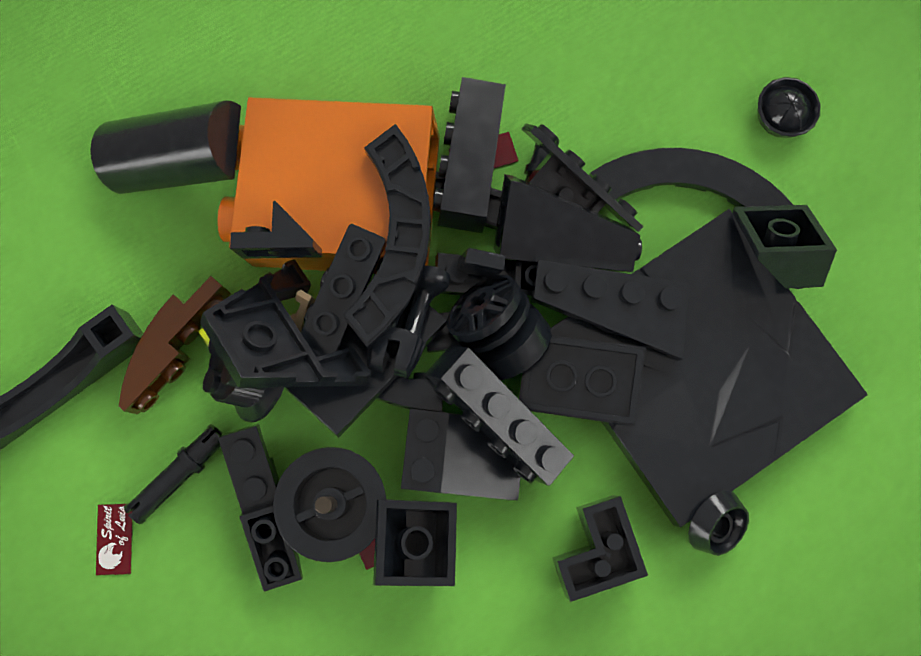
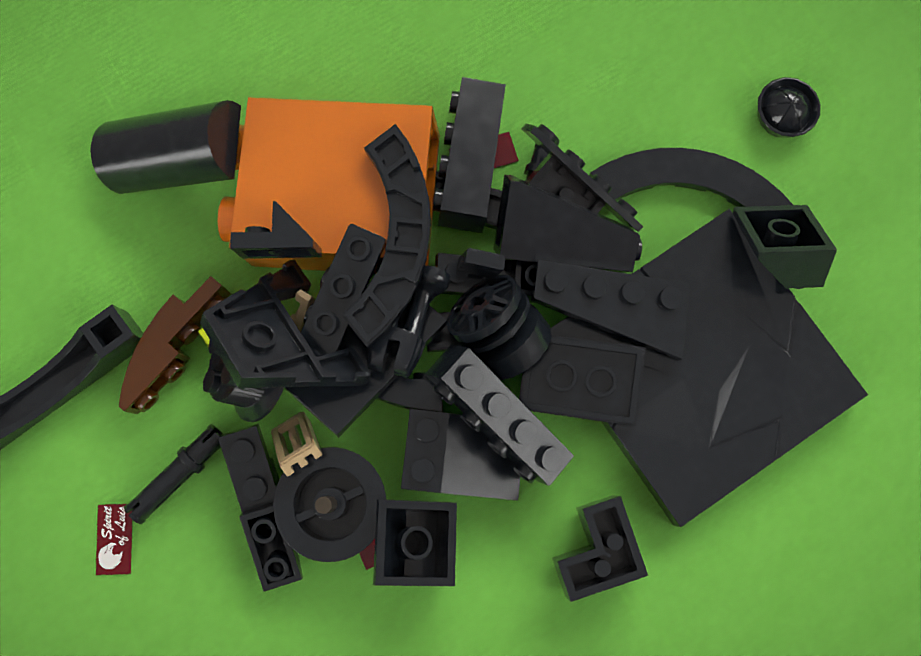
black hat [688,490,749,556] -> none
none -> tan tile [271,411,322,477]

